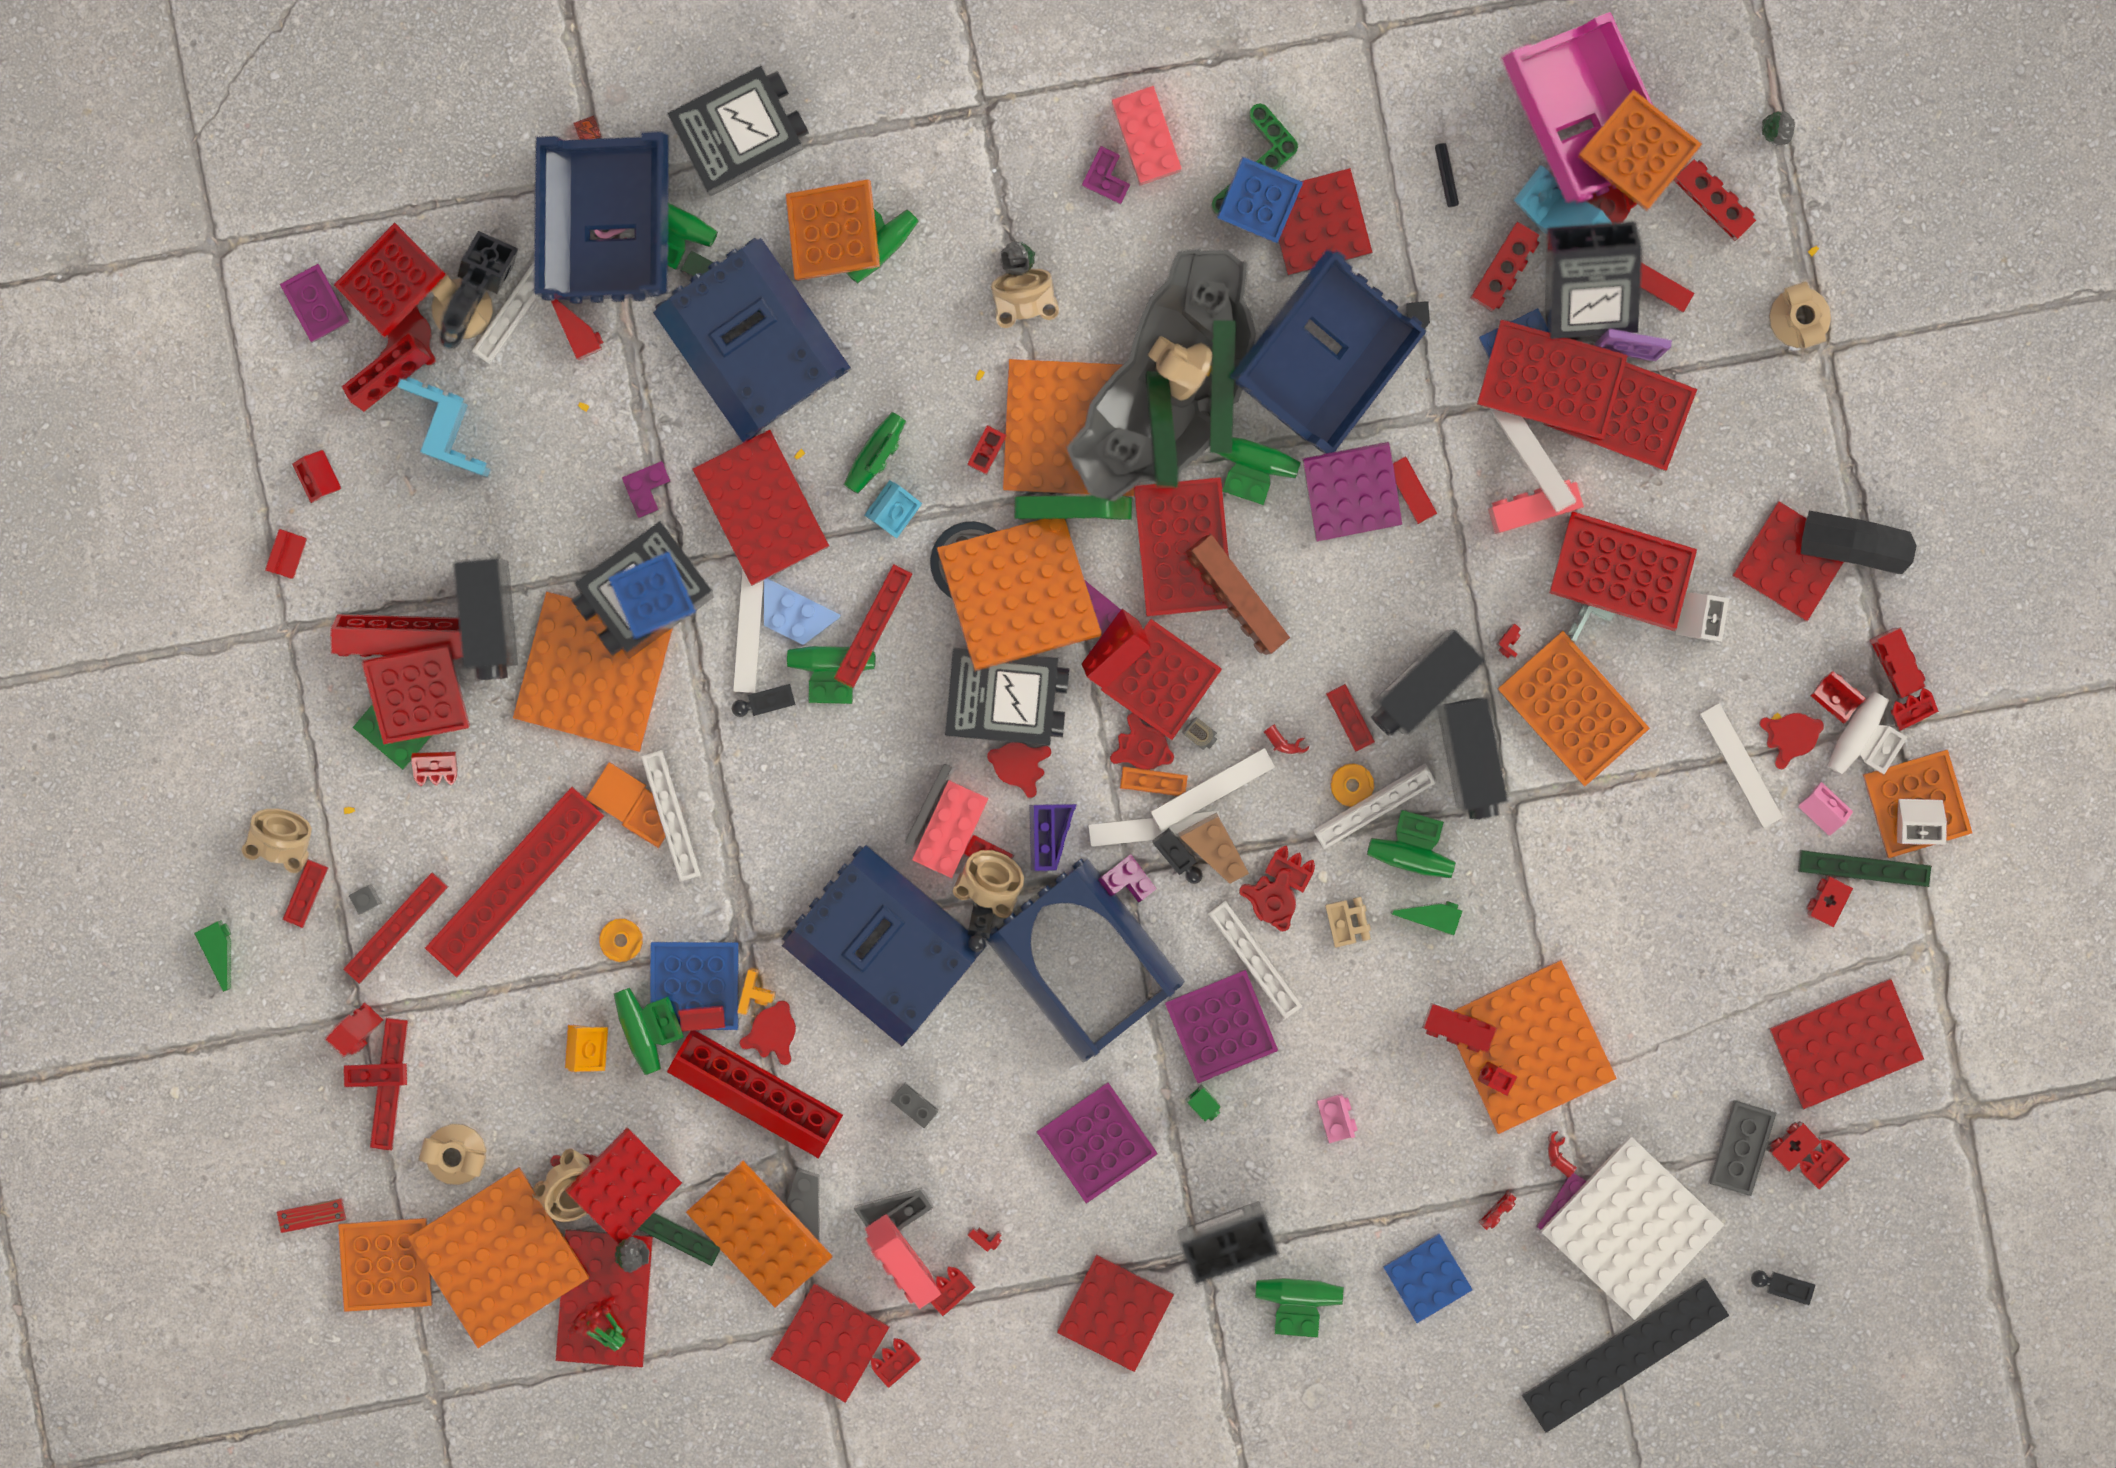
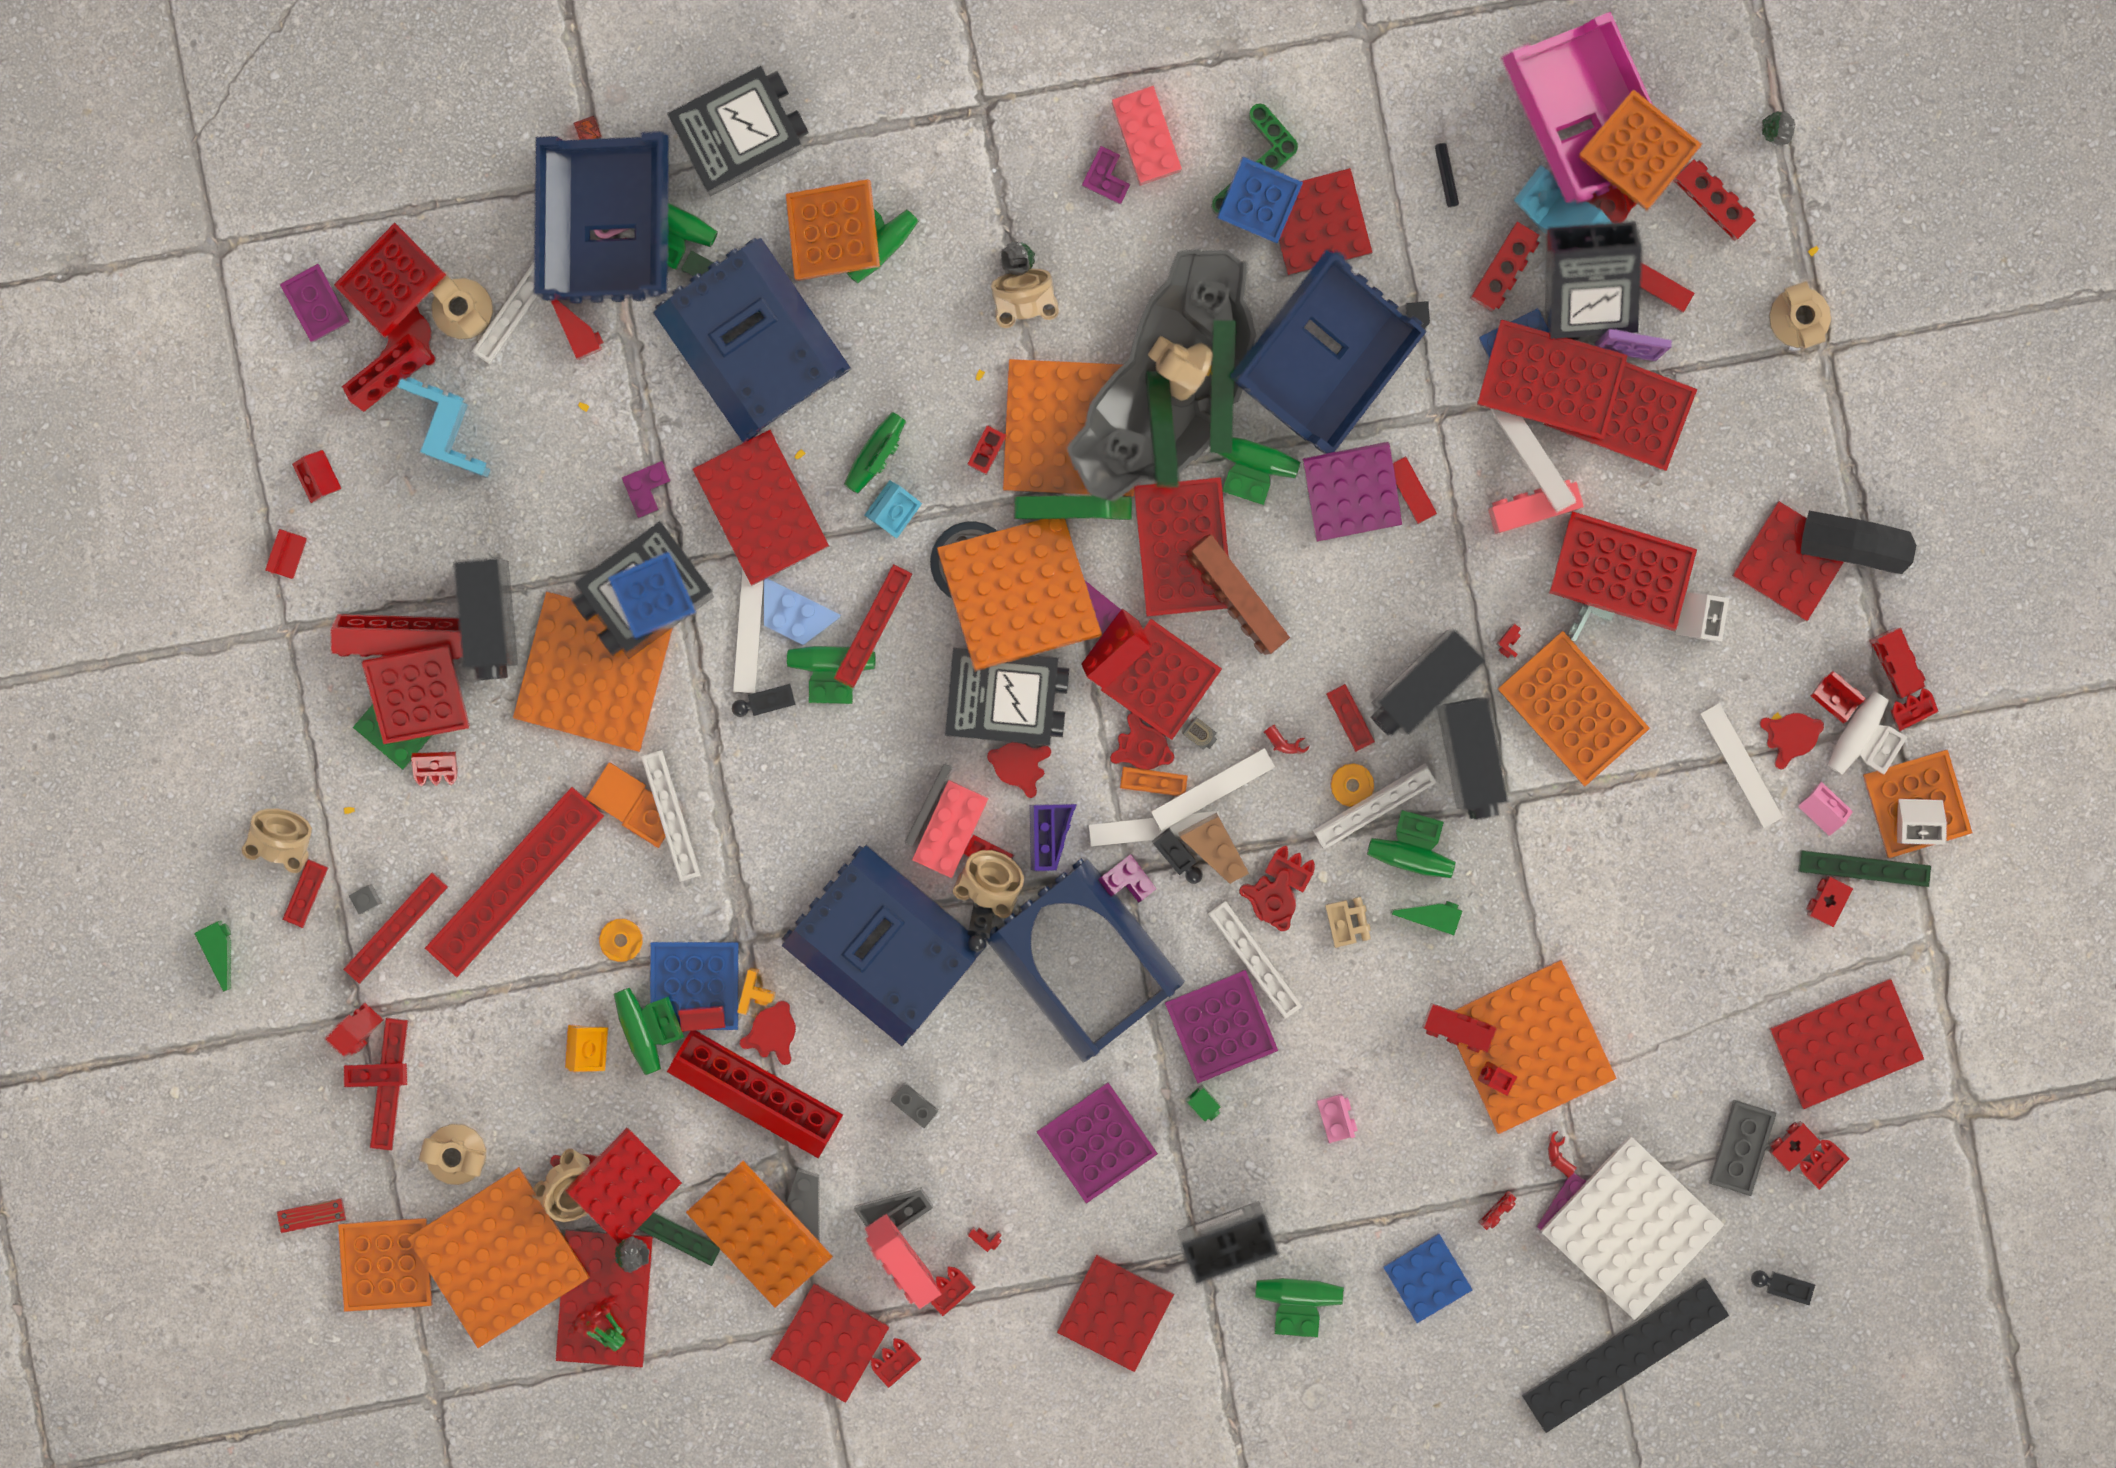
black brick [439,231,518,349] -> none

